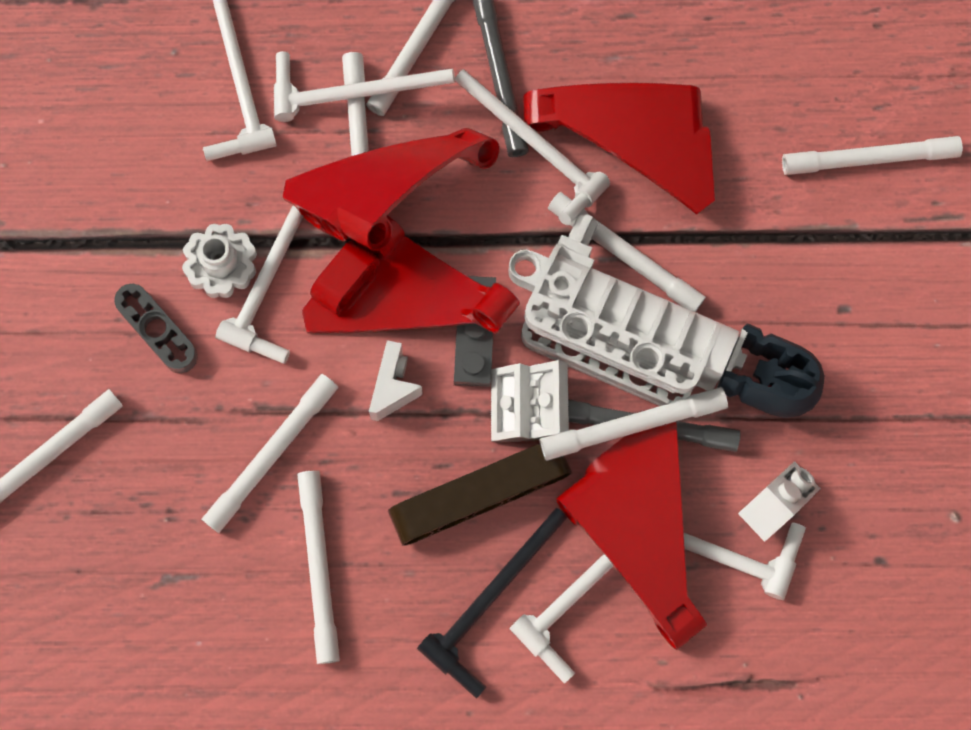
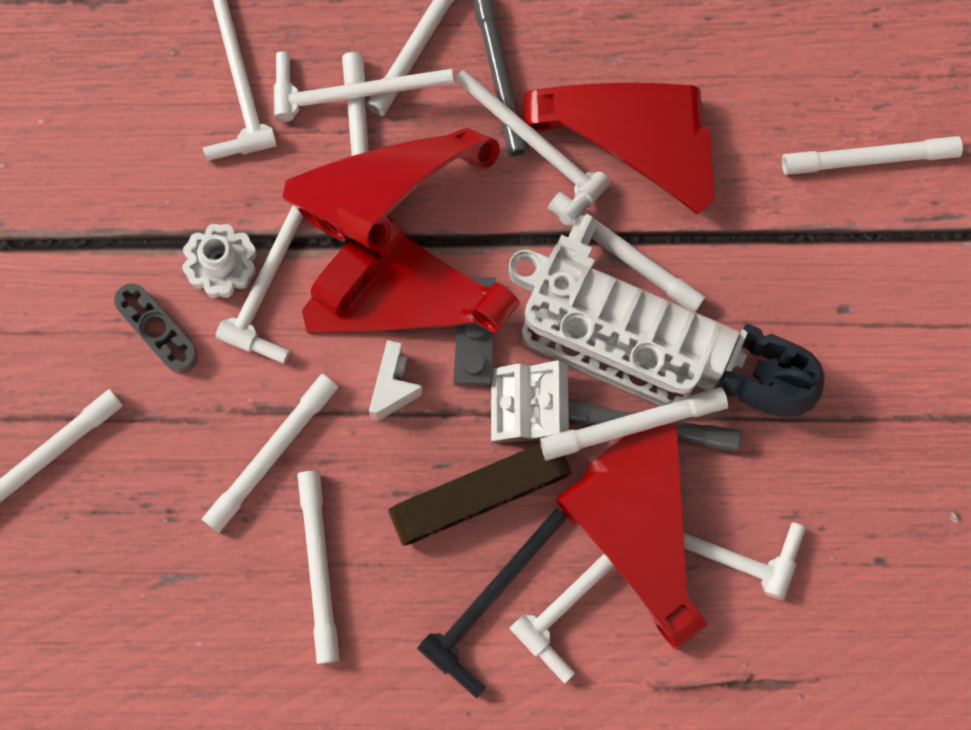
white slope [738,461,821,542] -> none

